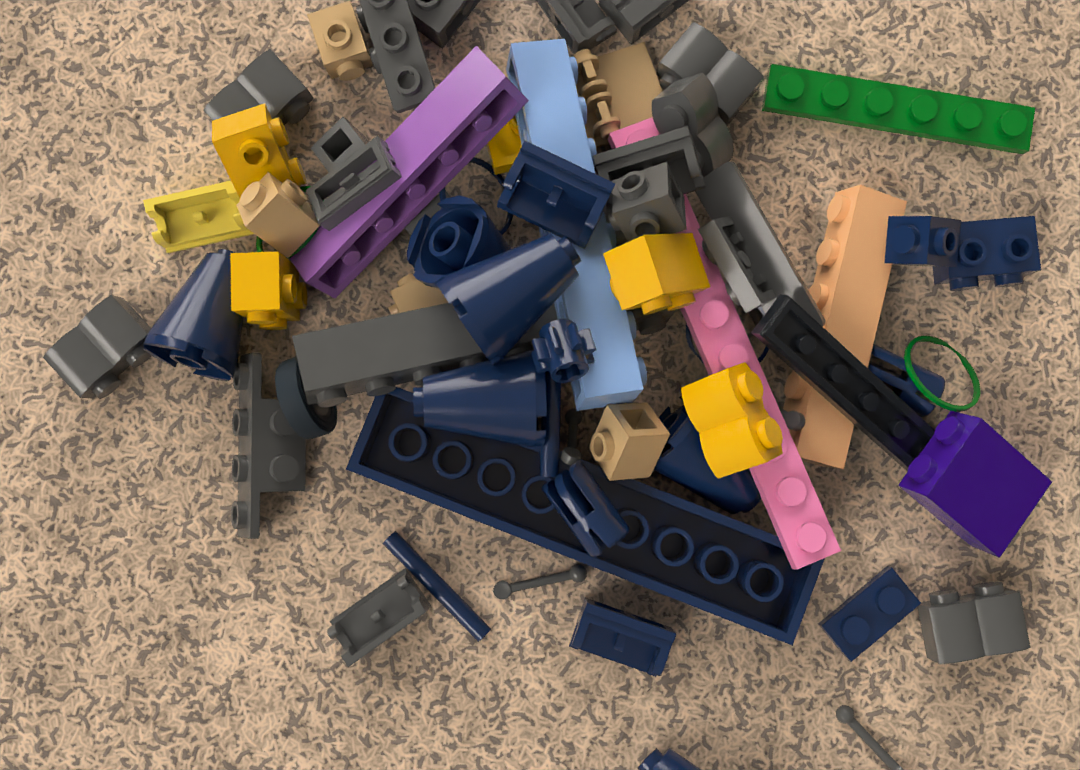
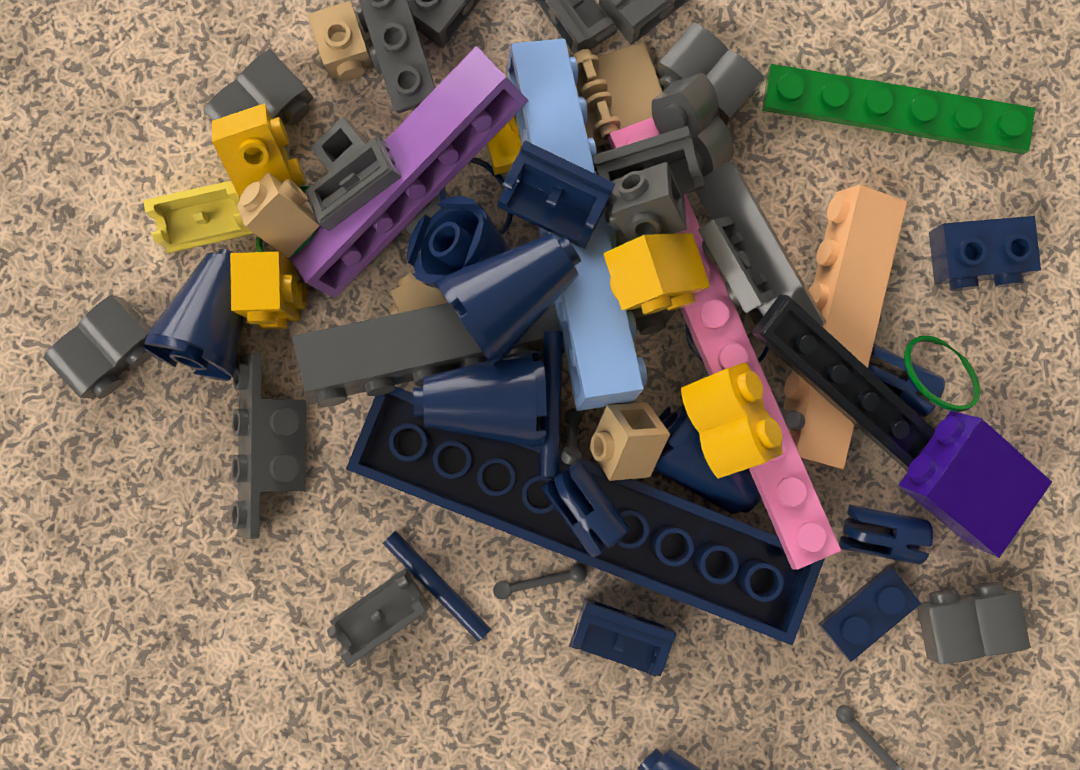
black wheel [275,357,337,440] -> none
dark blue gear [531,319,597,383] -> none
dark blue brick [885,216,961,267] -> none
none -> dark blue arm [839,504,933,565]

